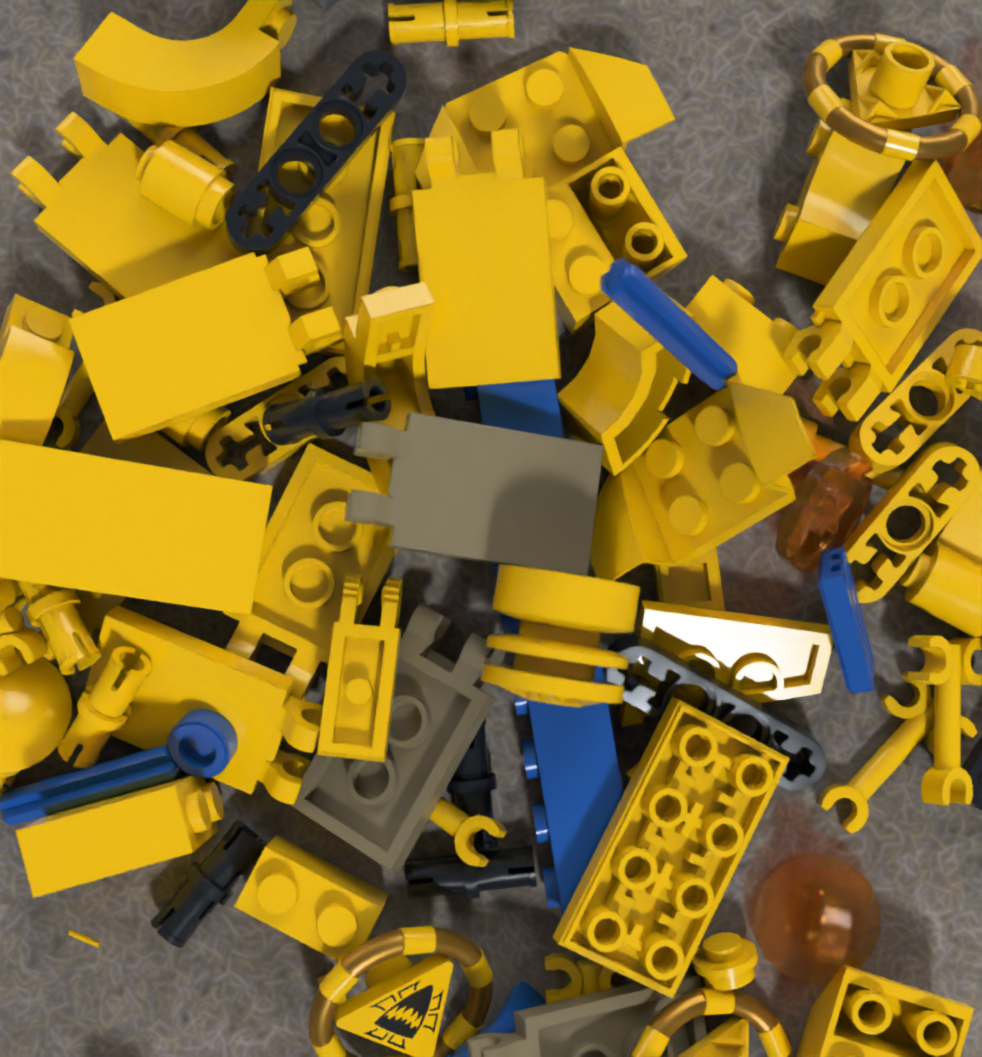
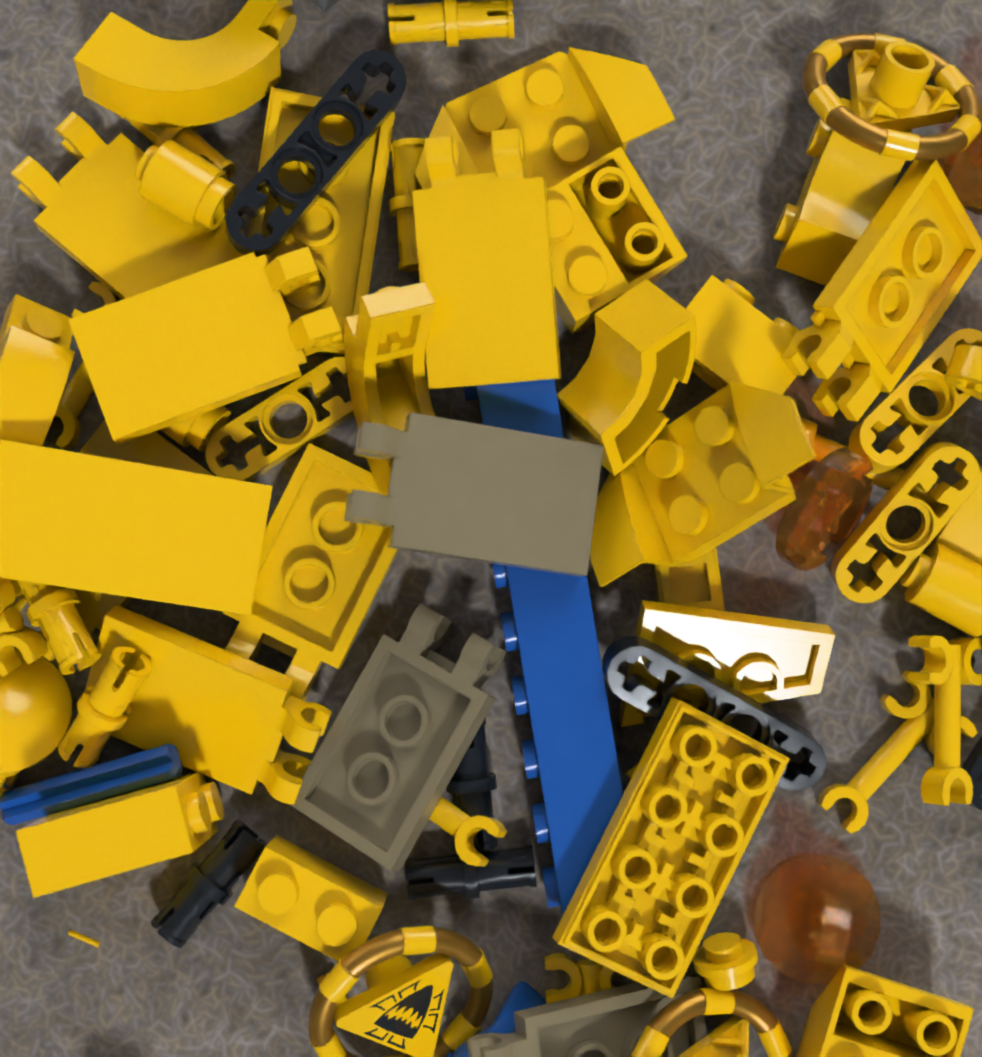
blue tile [167,709,238,778] -> none
black pin [263,378,391,446] -> none
yellow hinge [317,573,403,763] -> none
yellow wheel [481,564,640,708] -> none
blue axle [600,259,738,390] -> none
blue tile [818,547,874,694] -> none

